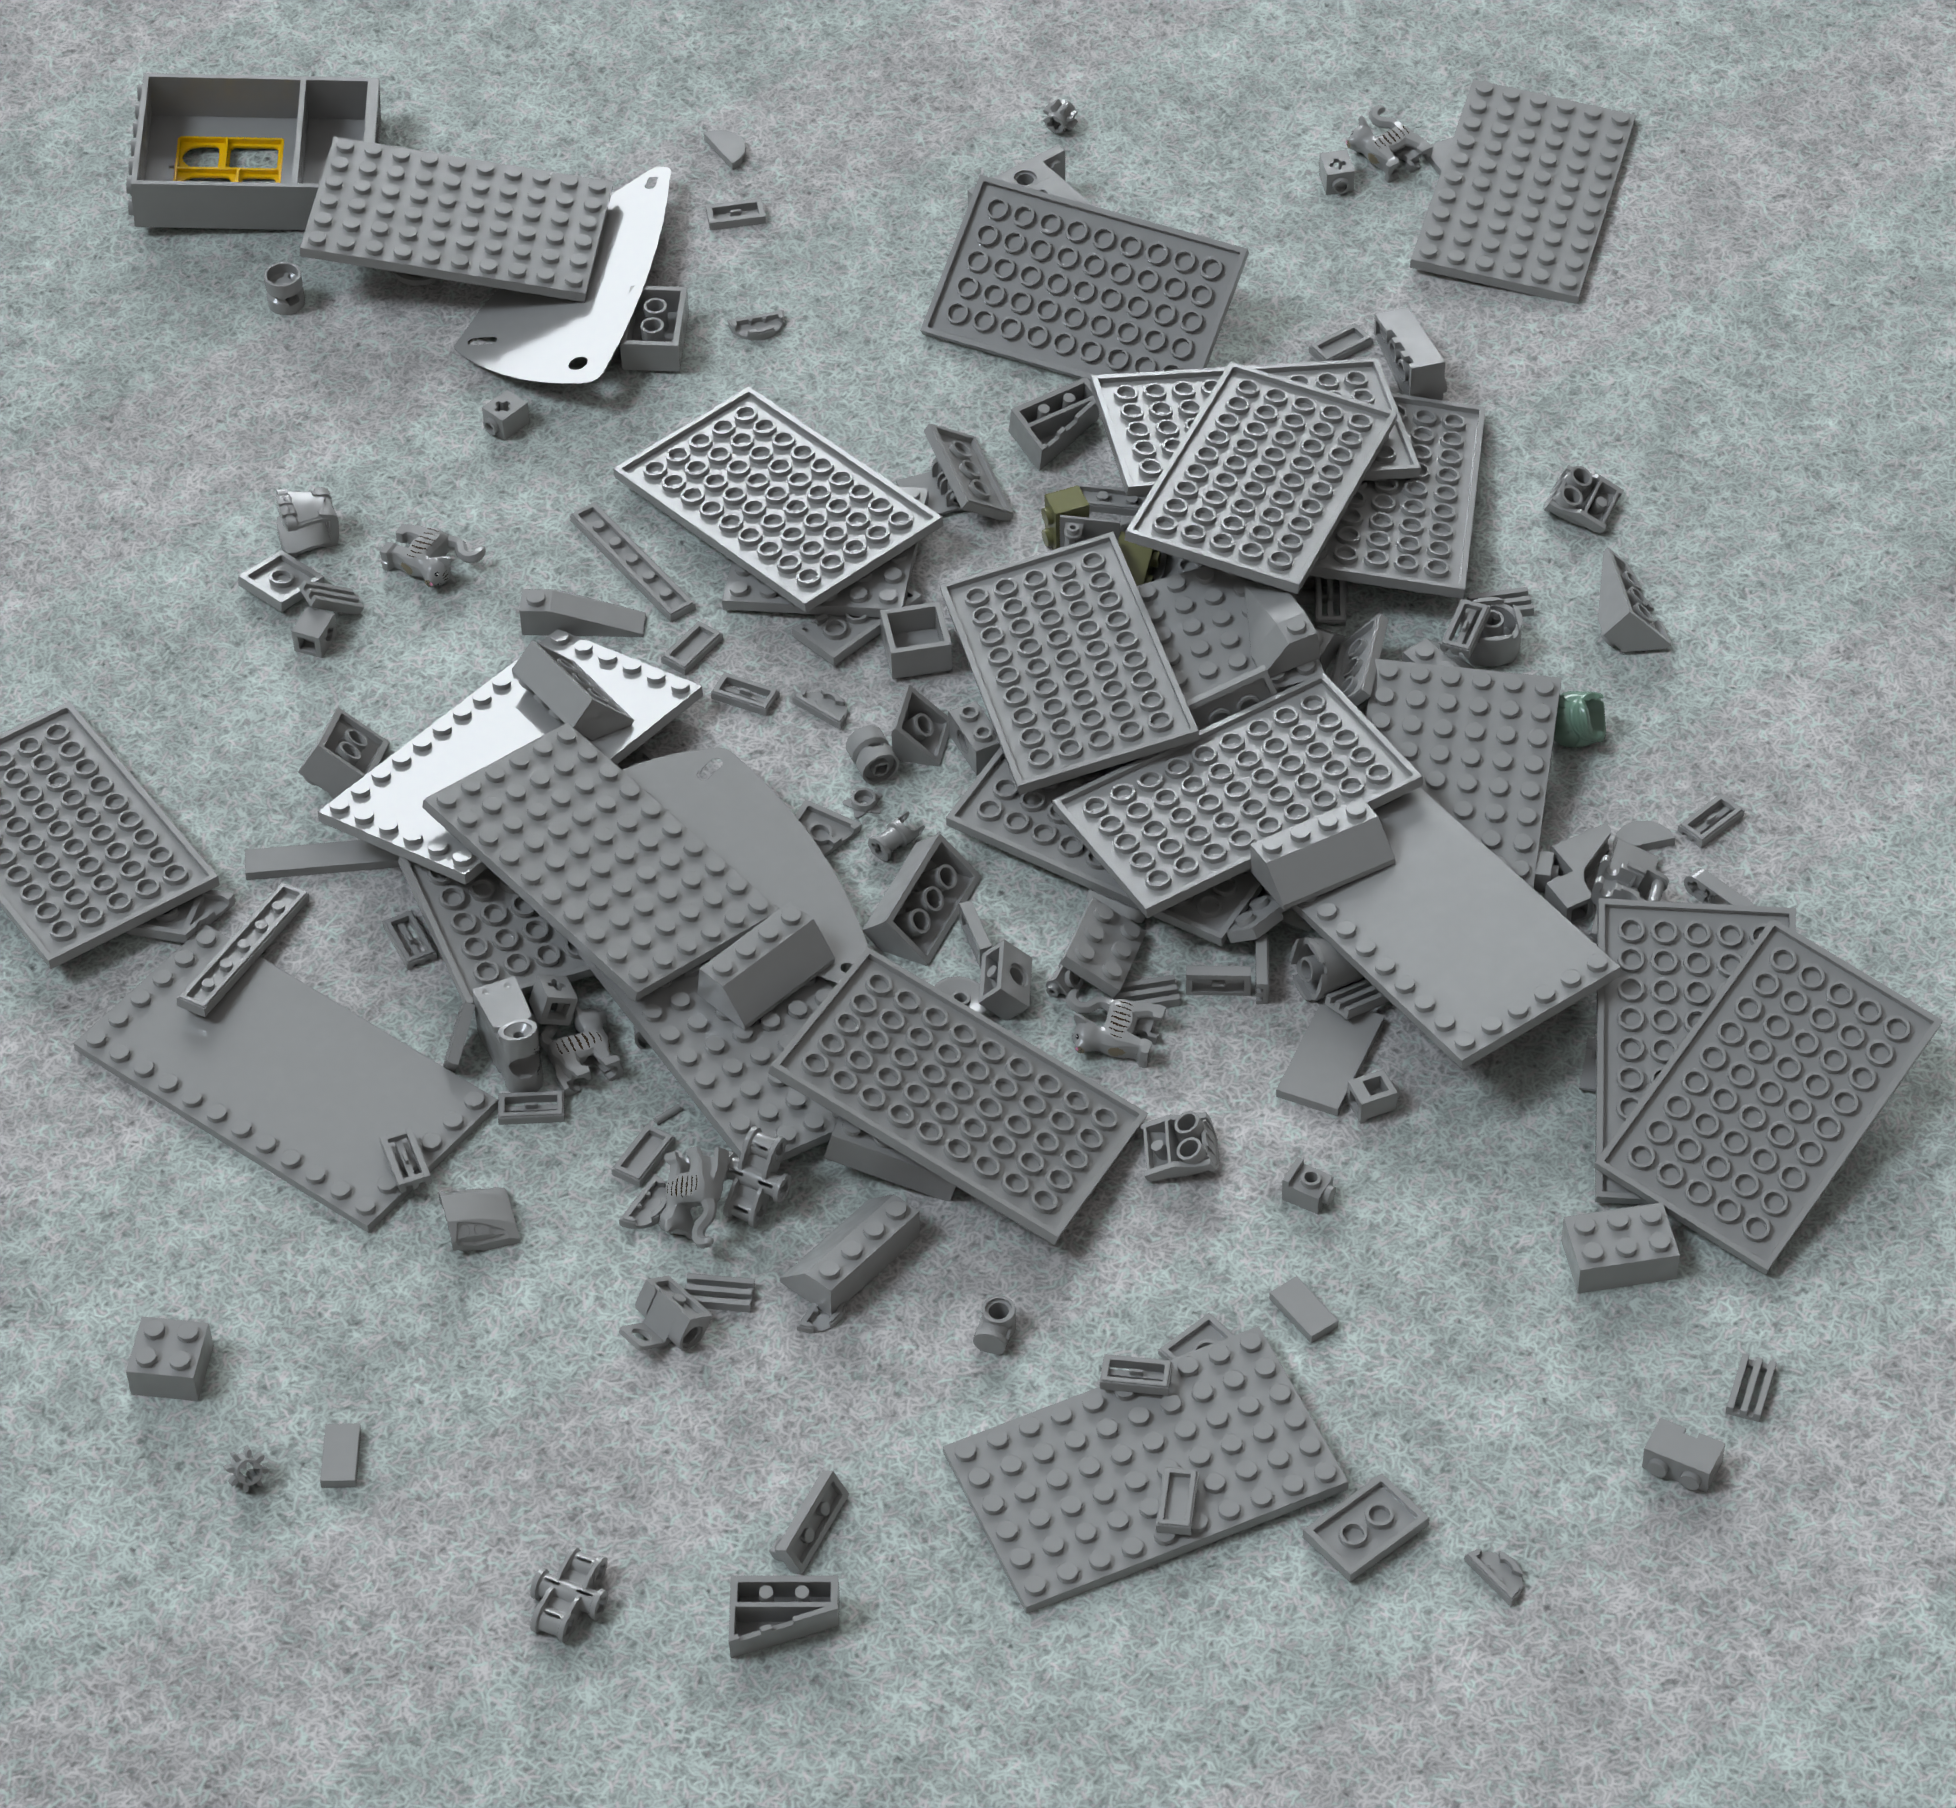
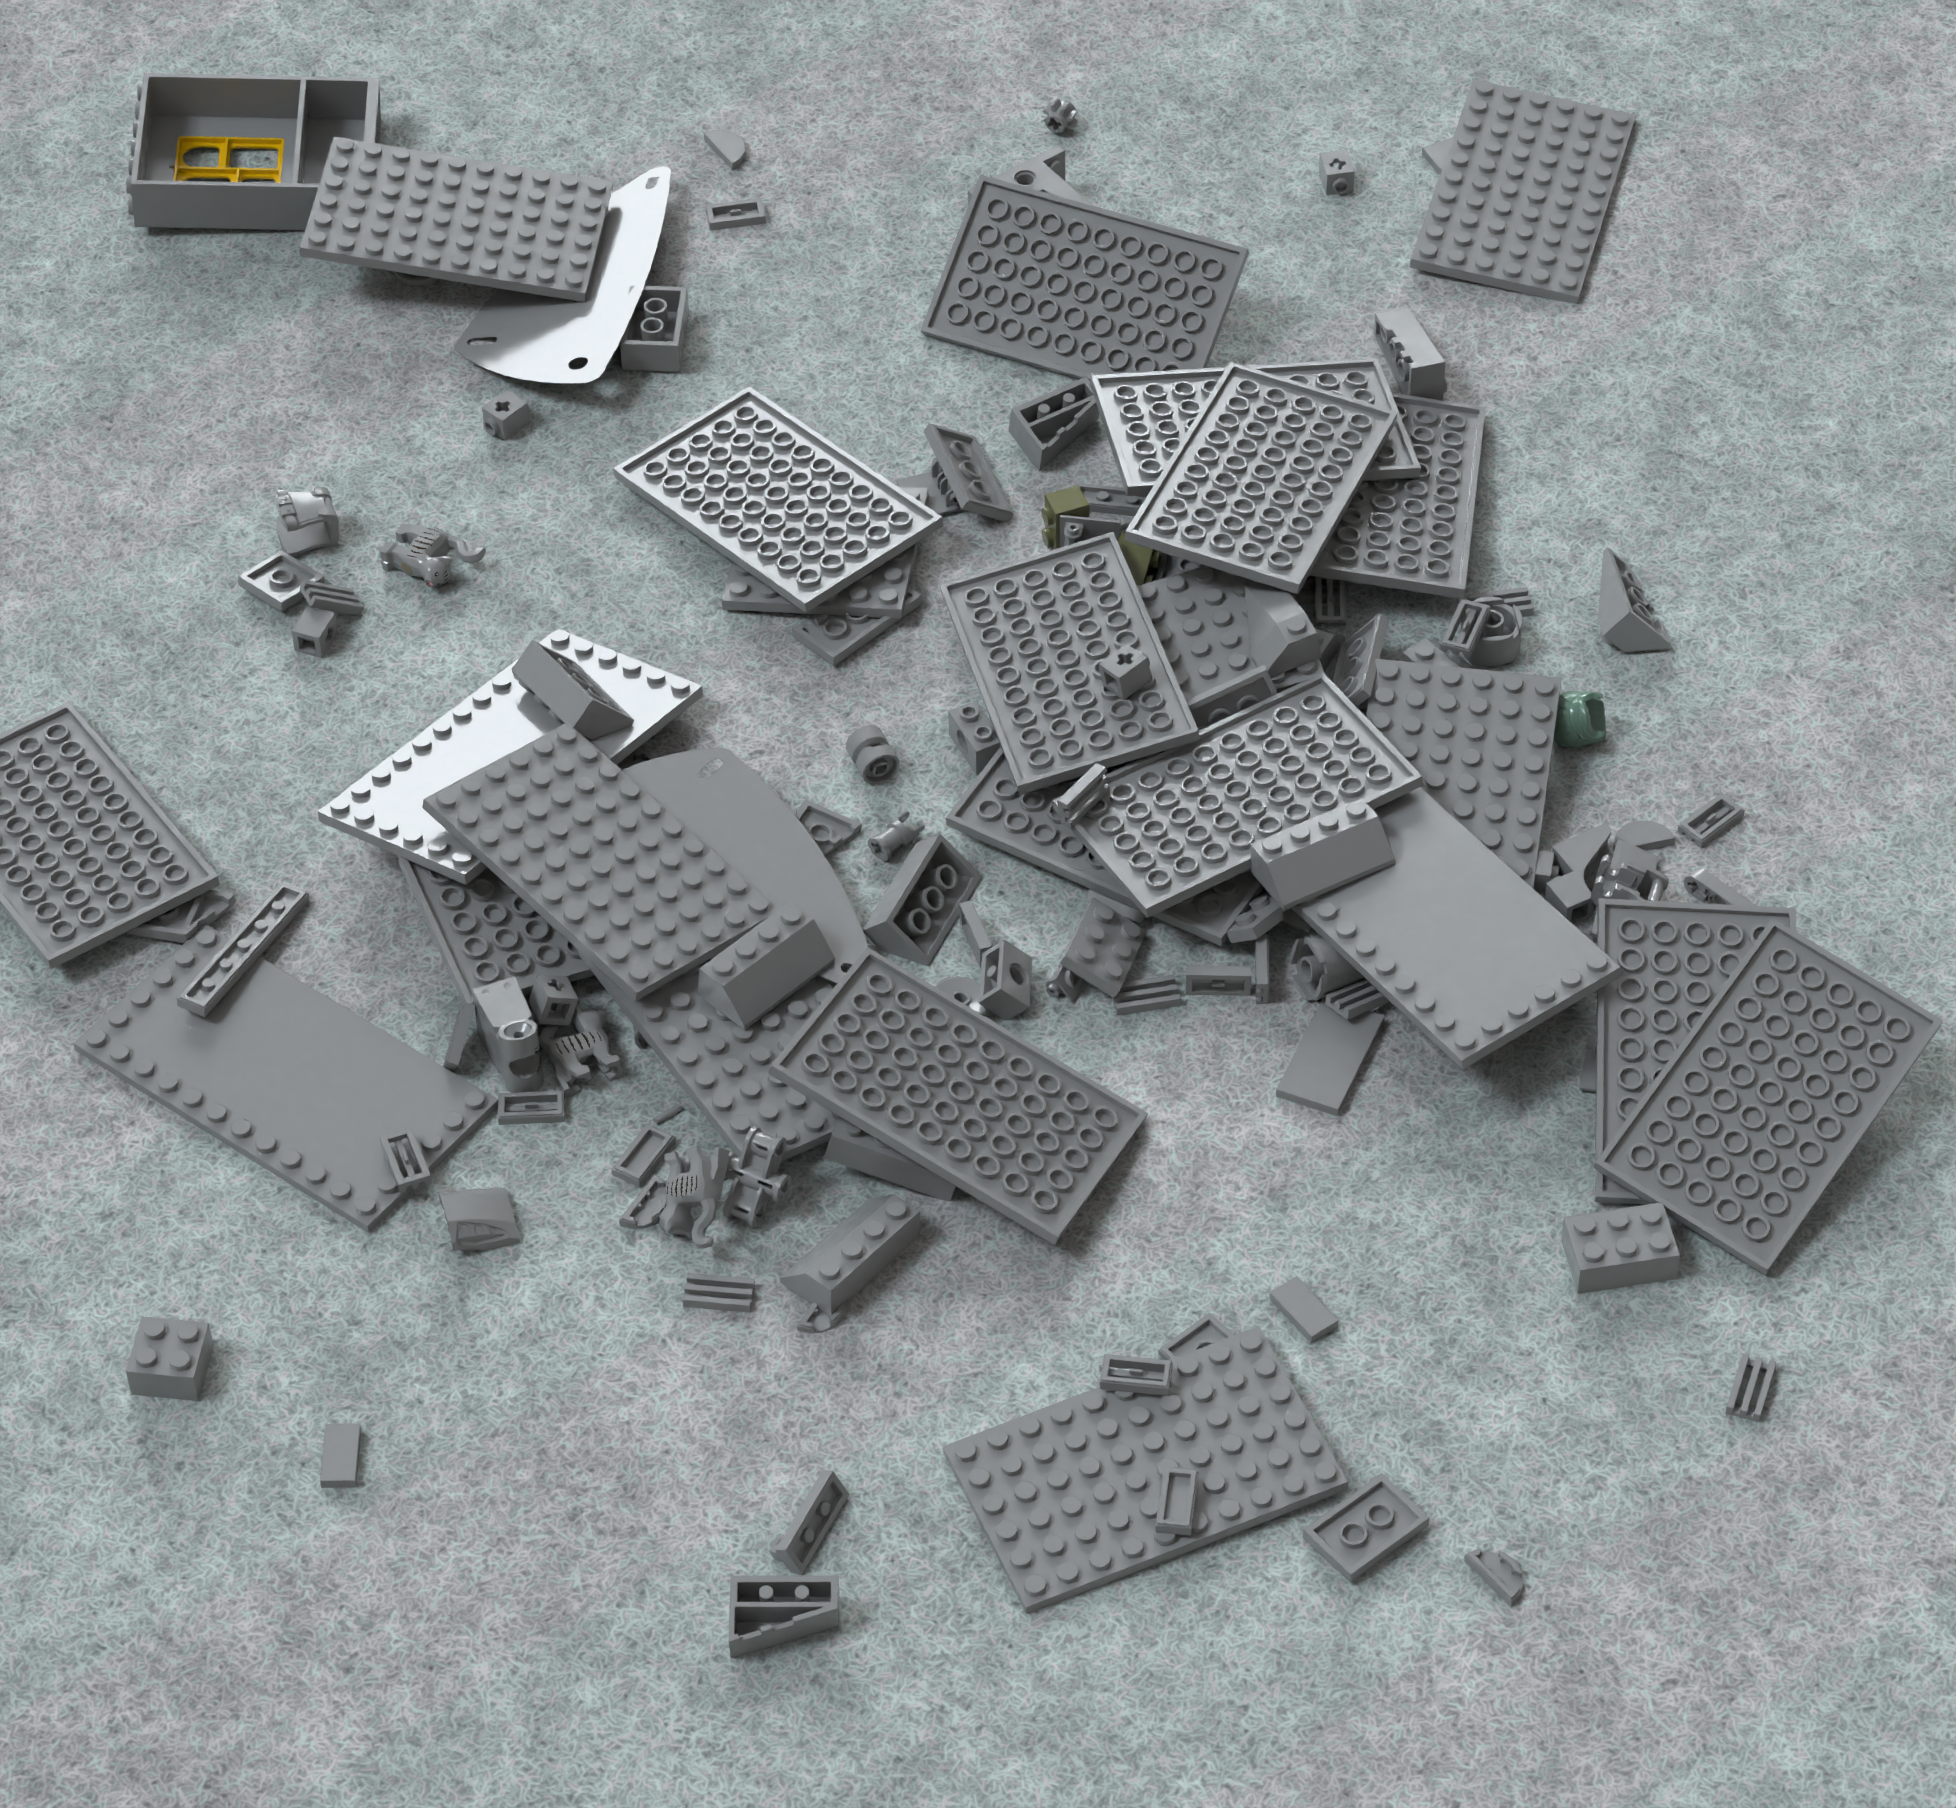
light grey gear [223,1446,269,1492] -> none
light grey tile [245,840,400,880] -> none
light grey wheel [264,262,305,315] -> none
light grey slope [298,707,389,799] -> none
light grey tile [382,910,437,970] -> none
light grey wedge [519,589,646,637] -> none
light grey axle [530,1546,608,1643] -> none
light grey tile [570,502,696,622] -> none
light grey piece [619,1275,713,1351] -> none
light grey tile [661,621,723,675] -> none
light grey tile [711,672,780,716] -> none
light grey tile [728,310,785,341] -> none
light grey tile [792,689,847,730] -> none
light grey plate [842,787,882,819] -> none
light grey piece [880,601,952,679] -> none
light grey slope [891,684,949,767] -> none
light grey piece [973,1295,1016,1355] -> none
light grey animal [1066,989,1166,1068] -> none
light grey slope [1140,1111,1220,1181] -> none
light grey brick [1282,1157,1336,1215] -> none
light grey tile [1309,323,1373,361] -> none
light grey animal [1346,105,1433,183] -> none
light grey brick [1347,1069,1400,1124] -> none
light grey slope [1543,465,1624,533] -> none
light grey brick [1642,1418,1726,1493] -> none
none -> light grey tile [1057,763,1110,828]
none -> light grey brick [1099,643,1152,700]

